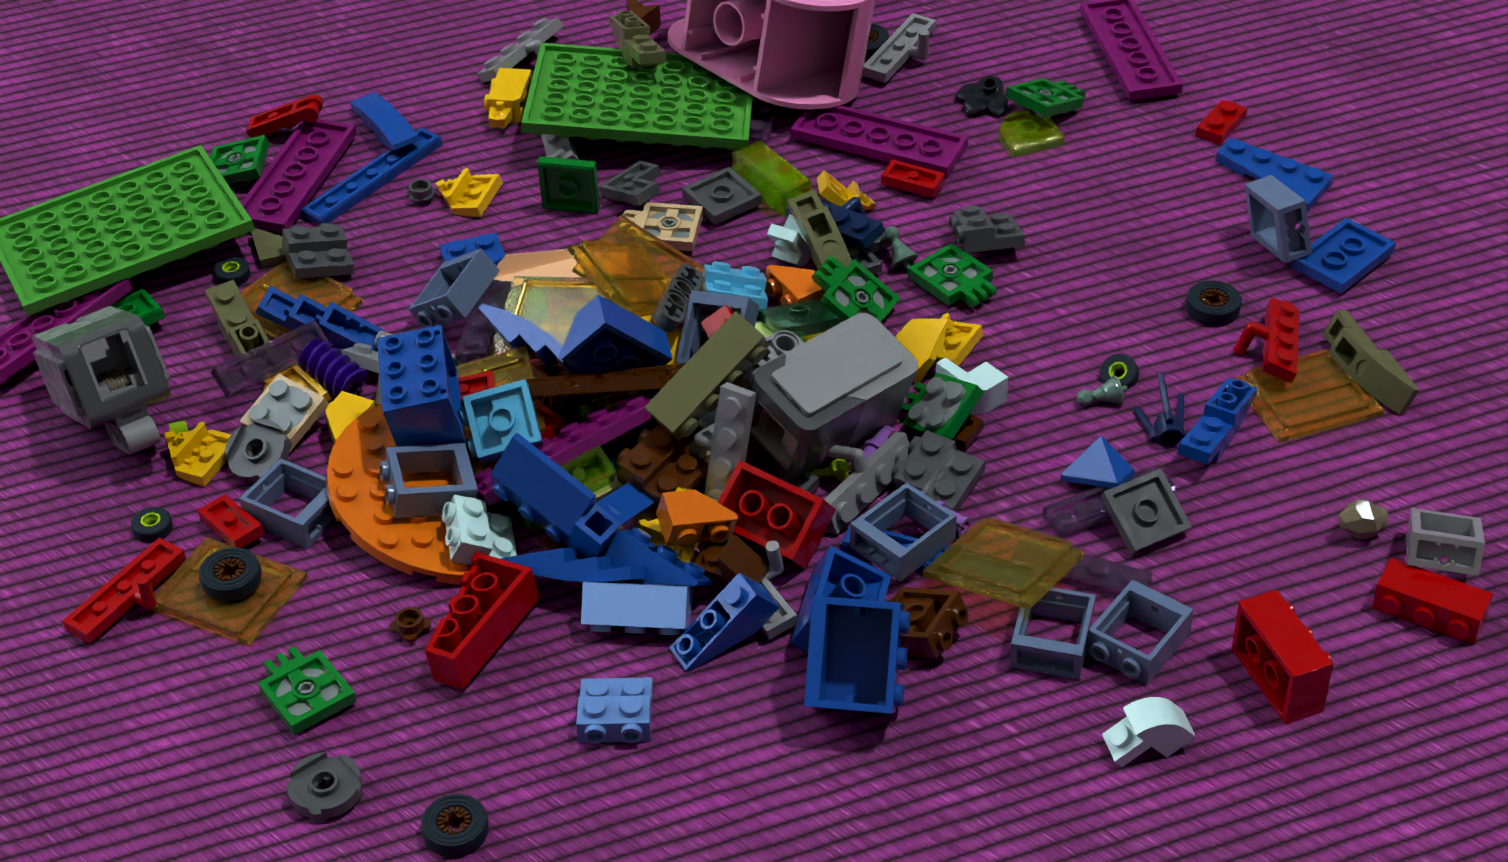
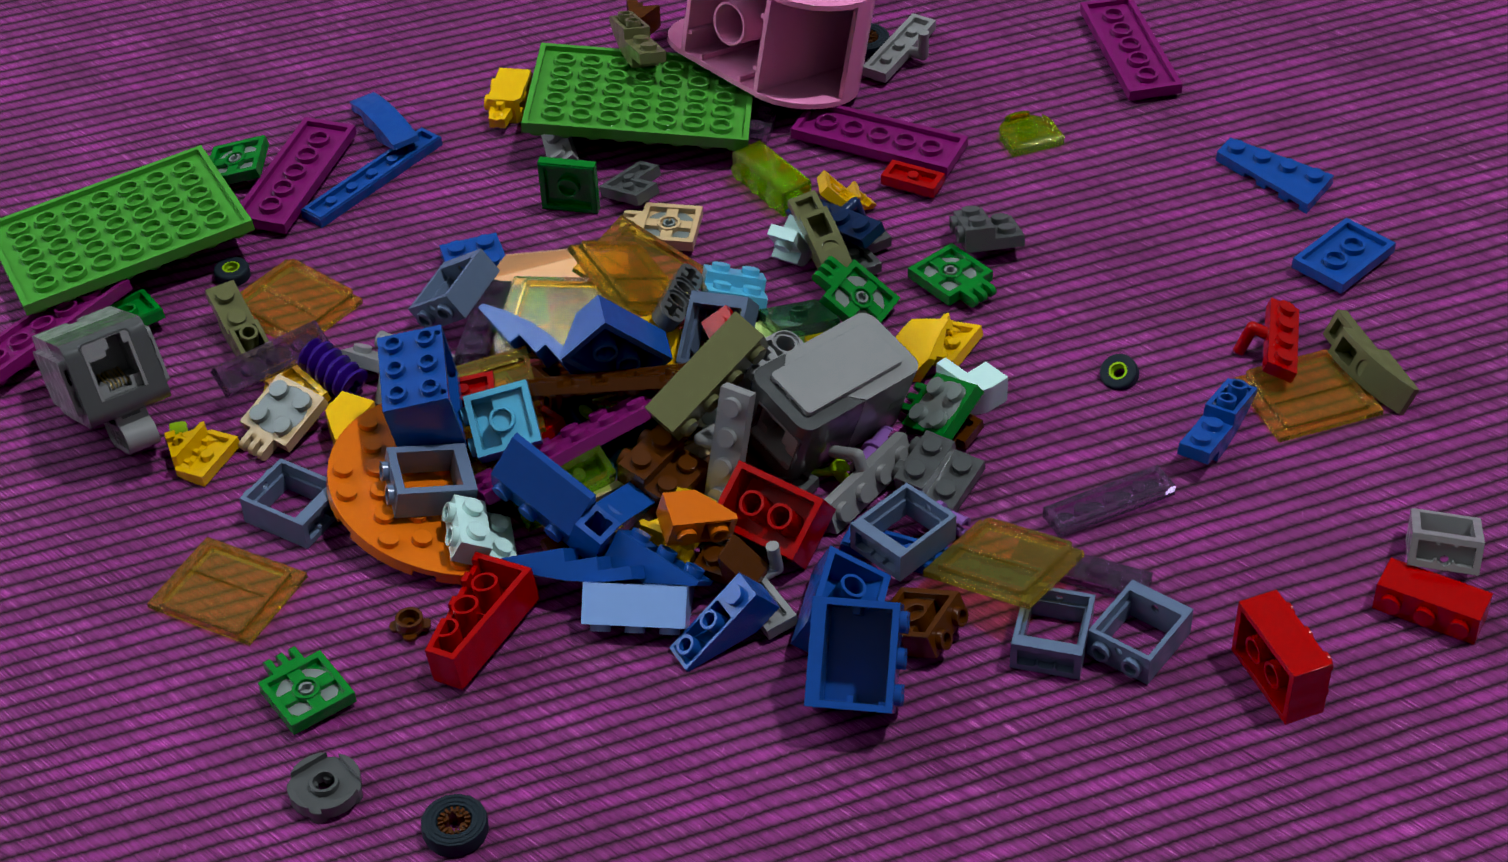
red plate [62,537,186,644] -> none
black wheel [131,507,173,543] -> none
red plate [197,494,264,548] -> none
black bush [199,547,262,602] -> none
dark grey plate [225,418,292,483] -> none
red plate [246,94,324,138] -> none
olive tile [251,228,288,268] -> none
blue slope [255,286,385,351] -> none
dark grey plate [282,223,354,279] -> none
dark grey plate [407,179,435,204] -> none
yellow slope [435,168,503,217] -> none
light grey plate [477,17,564,83] -> none
medium blue plate [576,677,653,744] -> none
dark grey plate [682,167,762,225] -> none
orange slope [765,265,828,322] -> none
sand green piece [883,226,919,270] -> none
black plate [955,76,1008,118] -> none
green piece [1005,78,1086,118] -> none
slope [1060,435,1135,488] -> none
sand green piece [1077,375,1128,407] -> none
dark grey plate [1100,468,1192,555] -> none
light aqua brick [1102,697,1196,767] -> none
dark blue plant [1134,371,1186,447] -> none
black bush [1185,280,1242,326] -> none
red plate [1196,99,1247,145] -> none
sand blue window [1244,175,1312,263] -> none
dark tan rock [1338,498,1388,540] -> none

